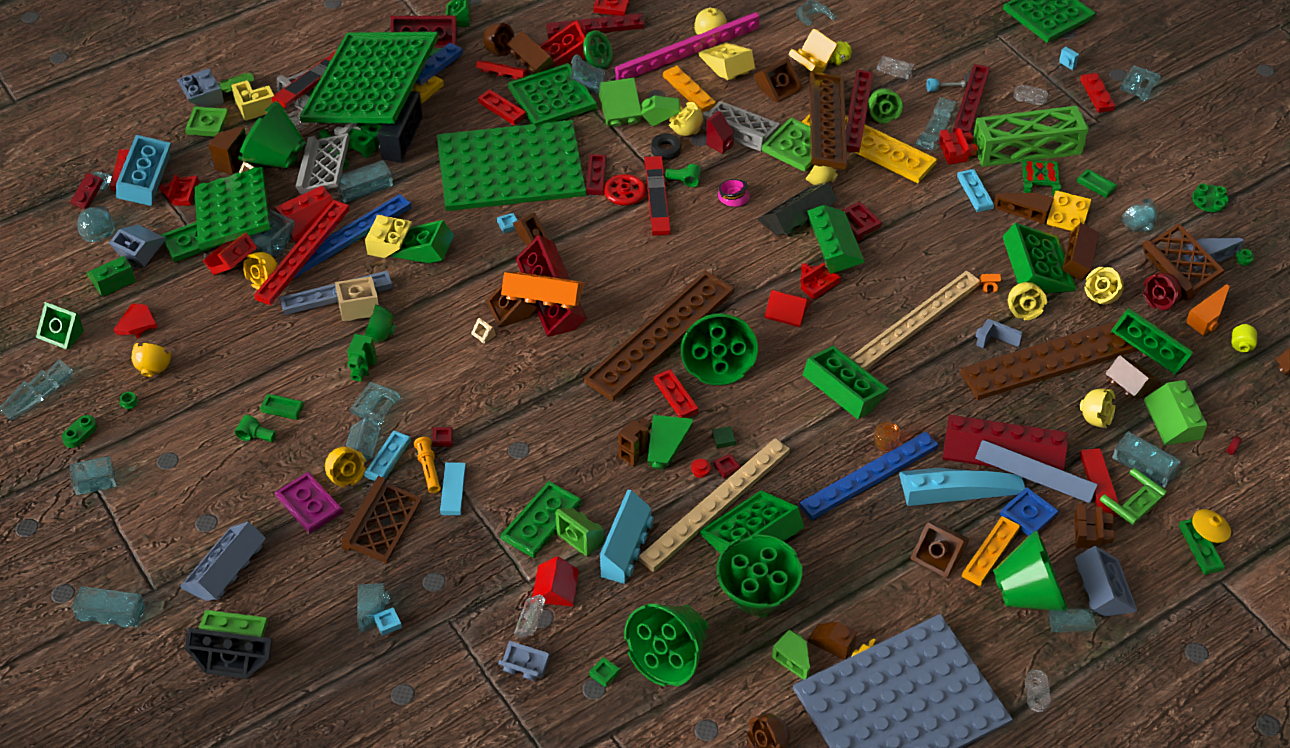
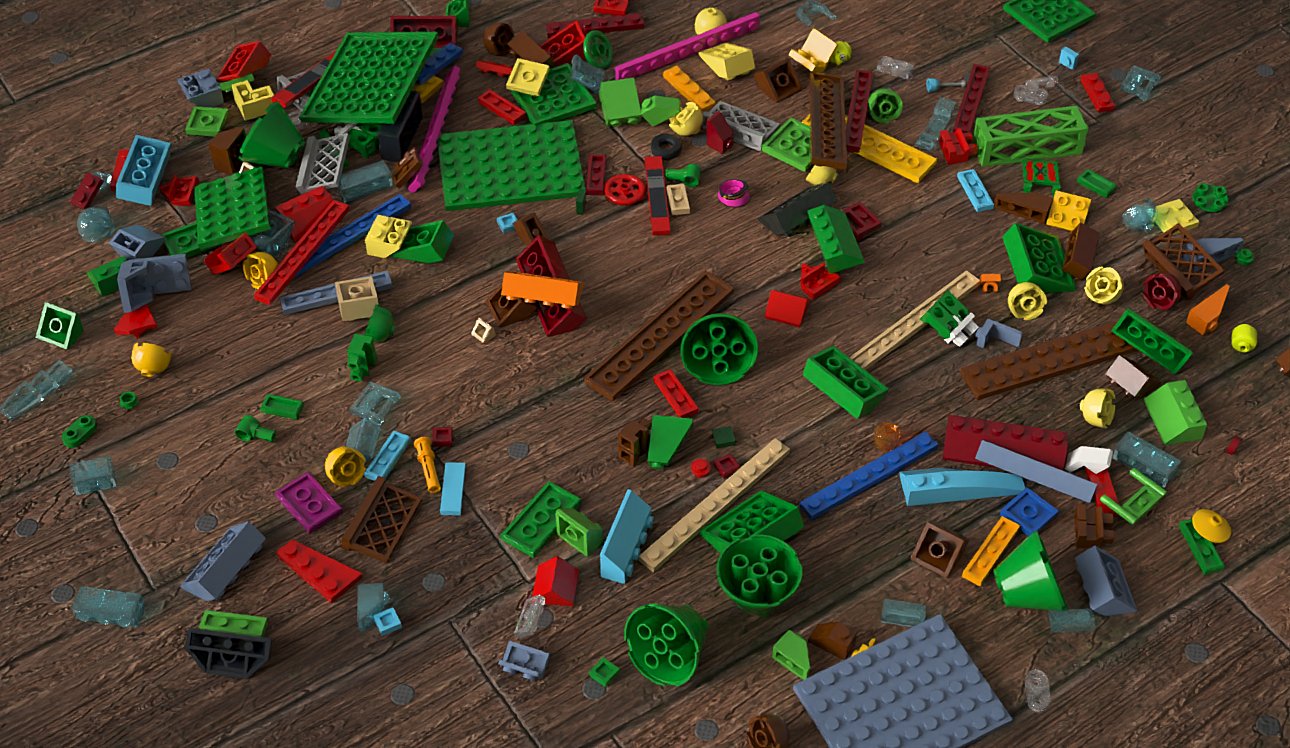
none -> sand blue bracket [117,254,192,313]
none -> red slope [216,41,272,83]
none -> red wing [276,540,363,604]
none -> reddish brown plate [390,147,423,189]
none -> dark pink plate [407,65,460,193]
none -> light yellow plate [506,58,550,96]
none -> dark green tile [576,189,586,215]
none -> tan plate [667,184,690,215]
none -> clear light blue panel [881,599,926,627]
none -> green hips [920,290,978,347]
none -> clear plate [1025,76,1058,90]
none -> white slope [1064,446,1113,474]
none -> light yellow plate [1148,199,1199,235]

